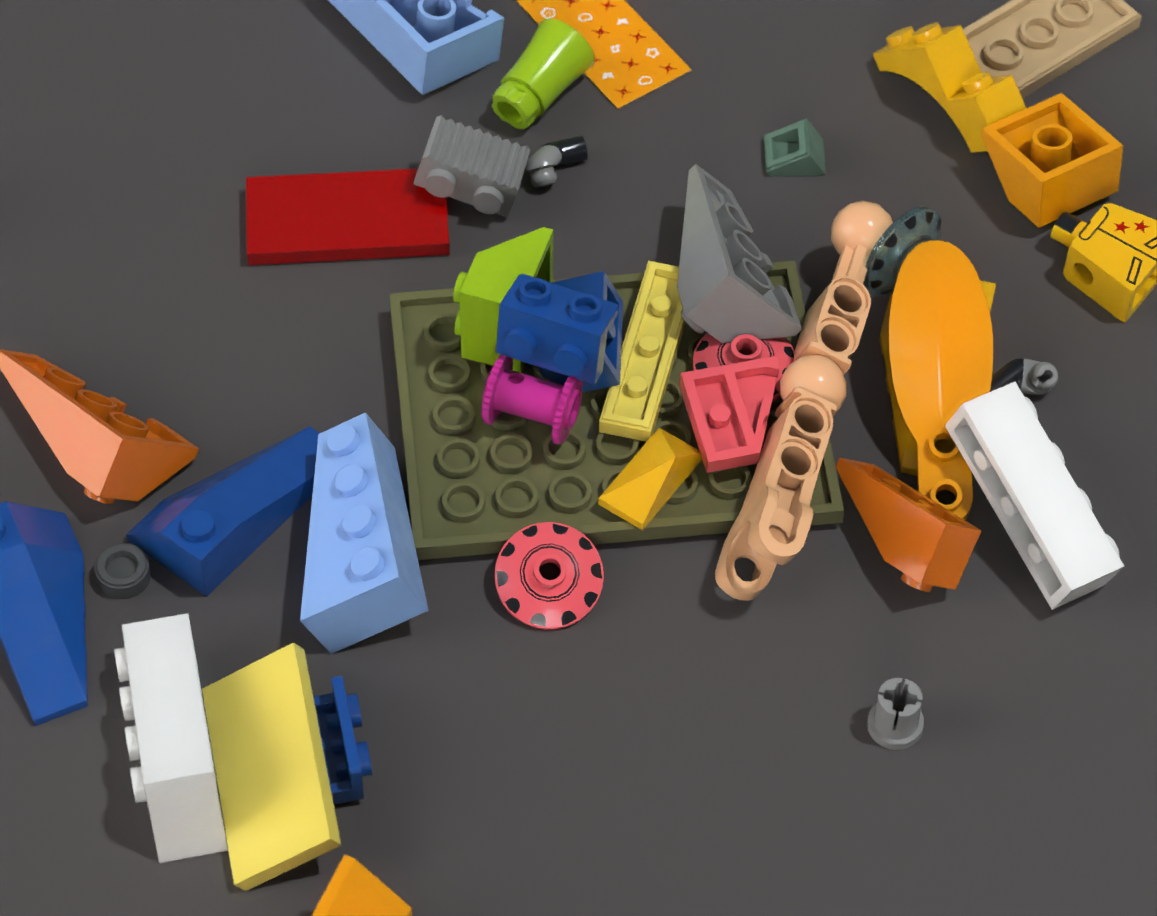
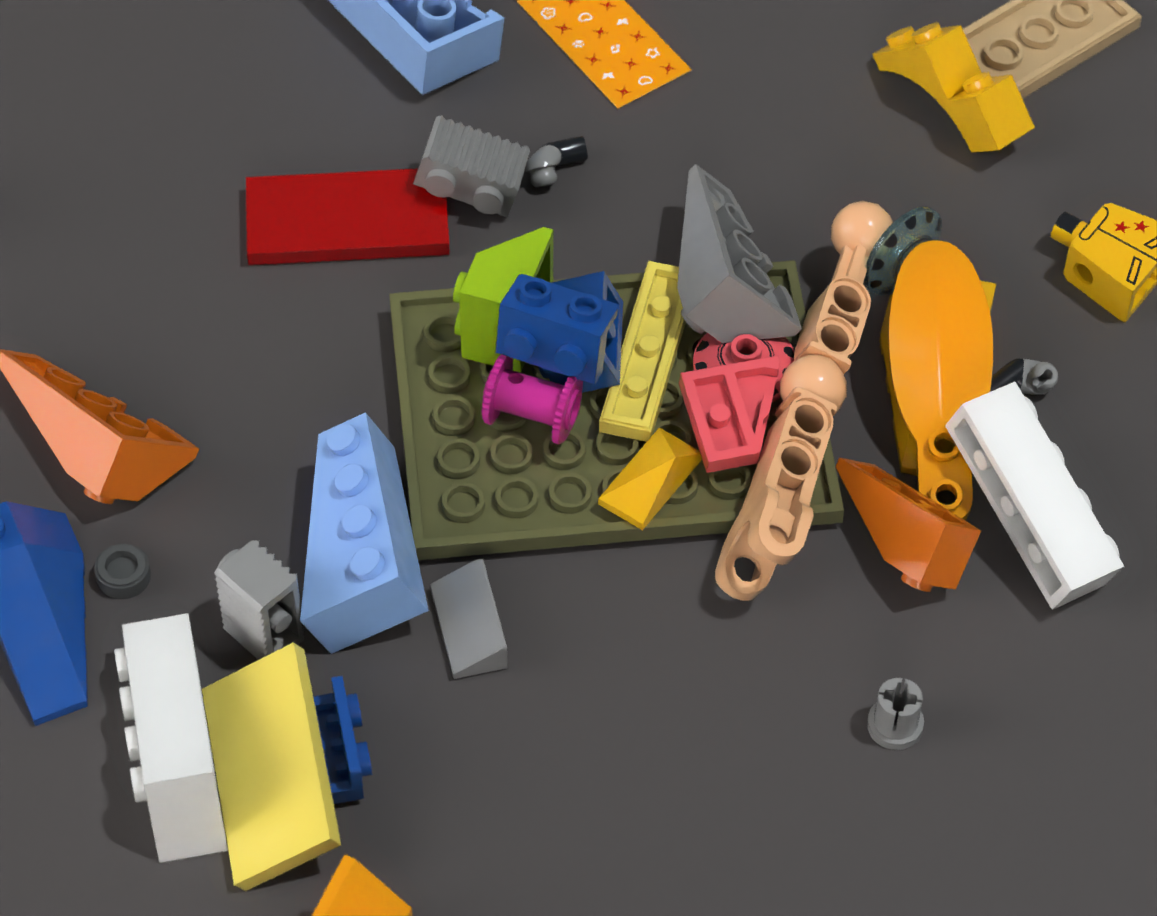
blue wedge [126,426,319,597] -> none
lime plant [491,19,595,129] -> none
coral dish [495,522,604,630] -> none
sand green slope [764,118,826,176] -> none
light orange slope [981,93,1123,228] -> none
none -> light grey brick [214,541,304,660]
none -> light grey slope [430,559,507,679]

